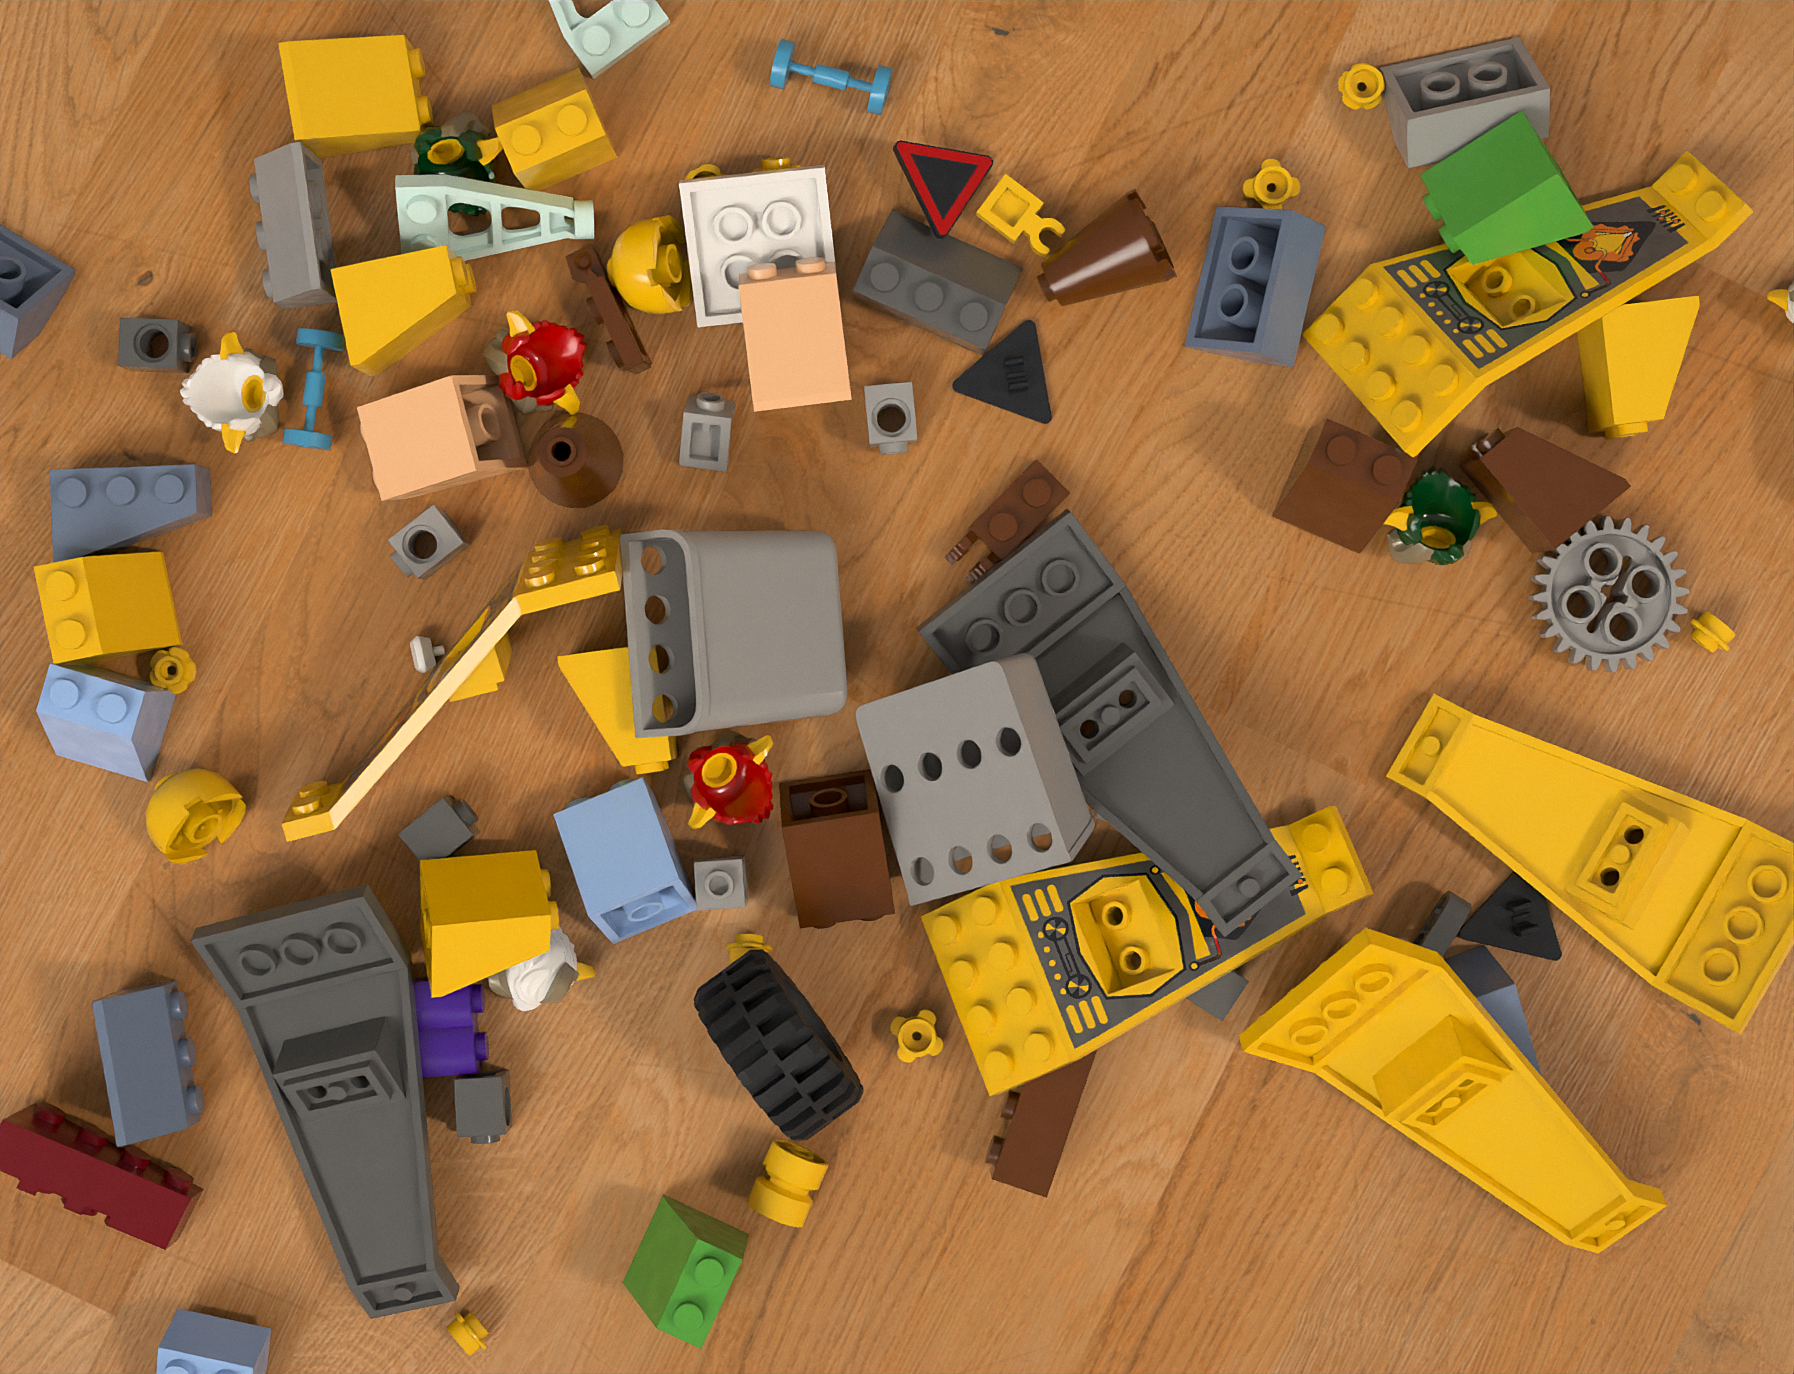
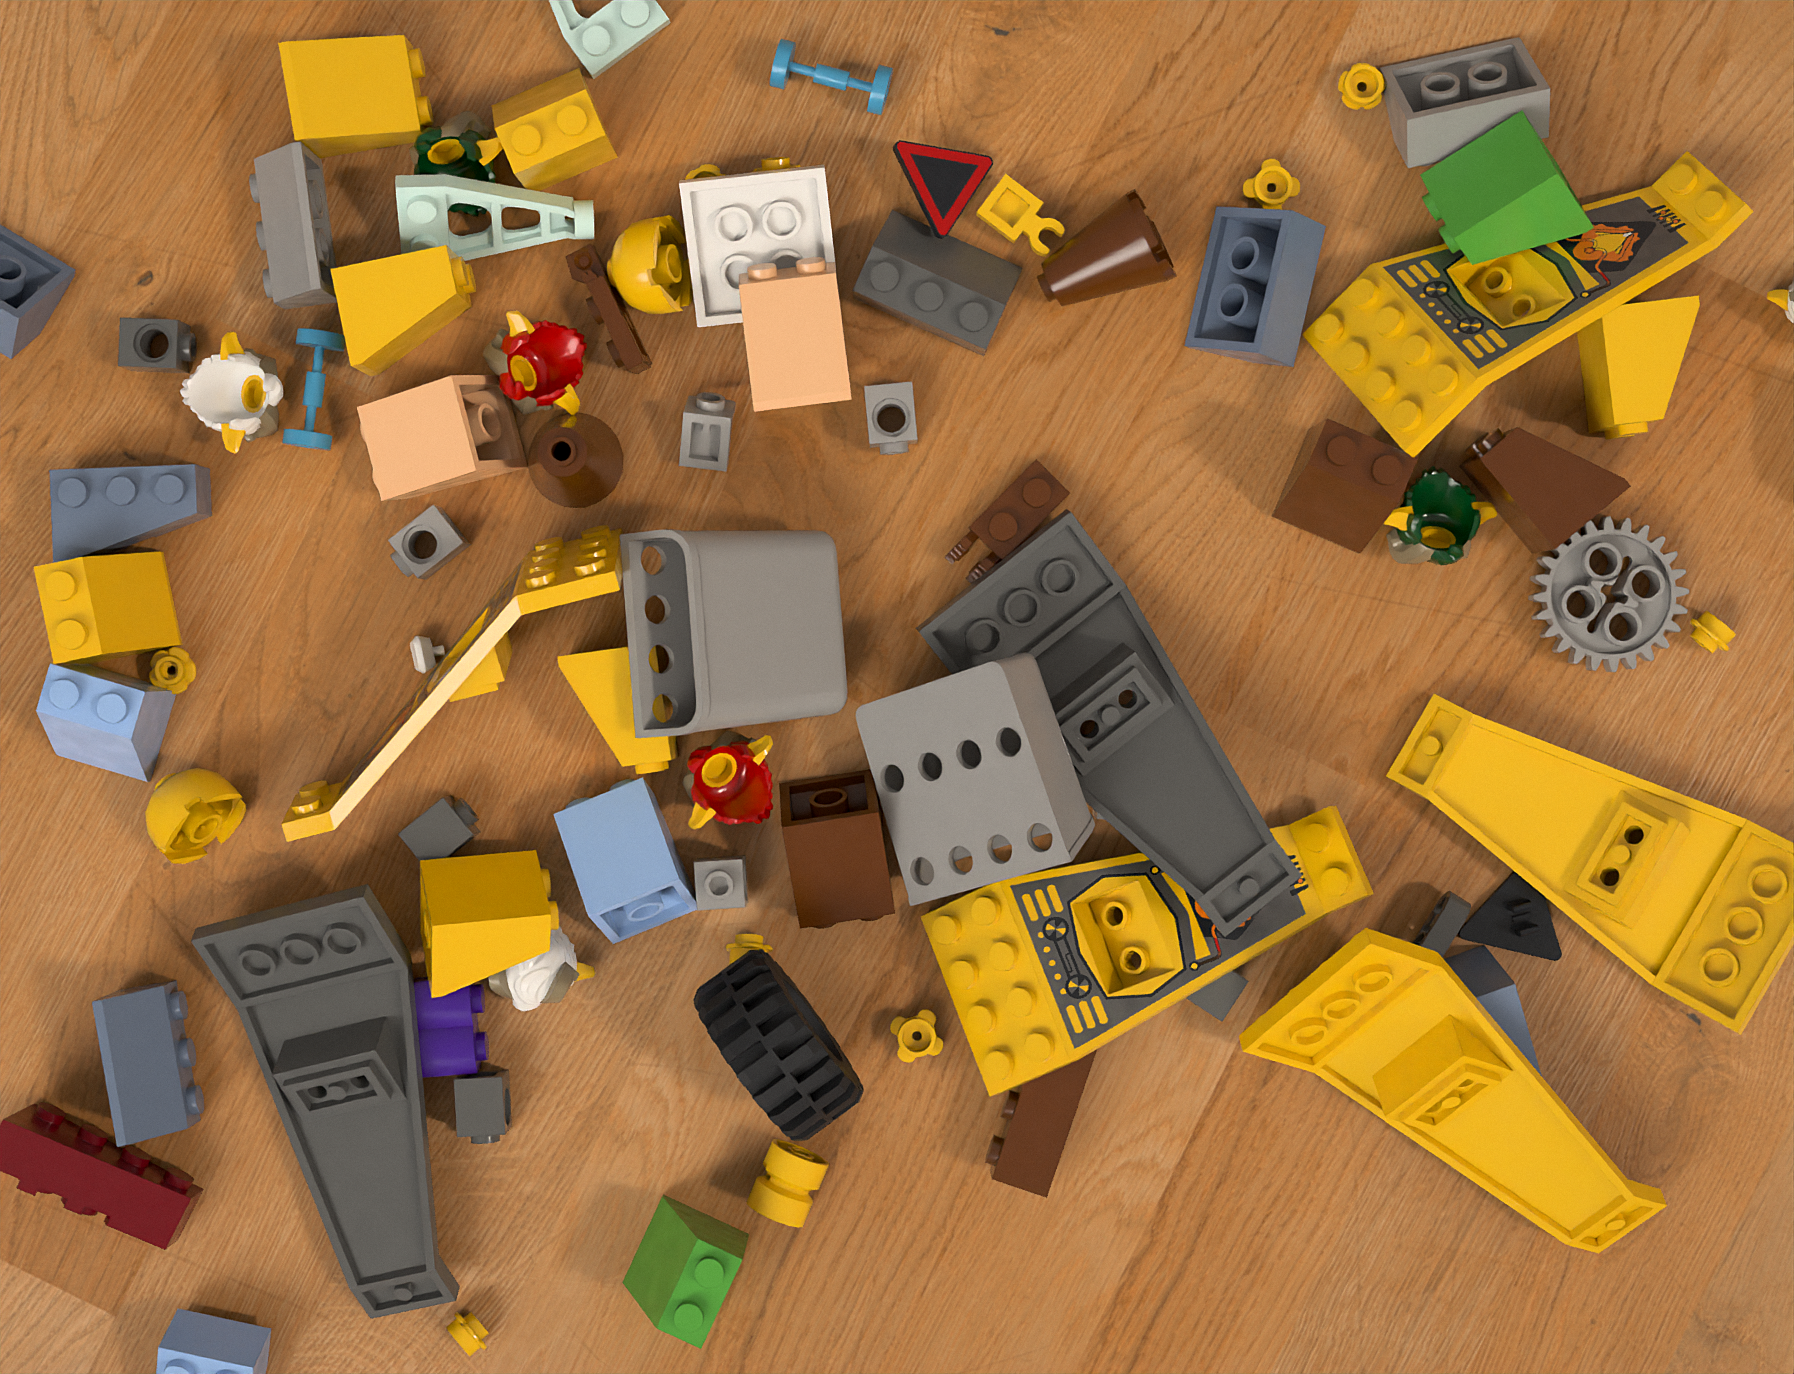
black piece [952,320,1052,424] -> none

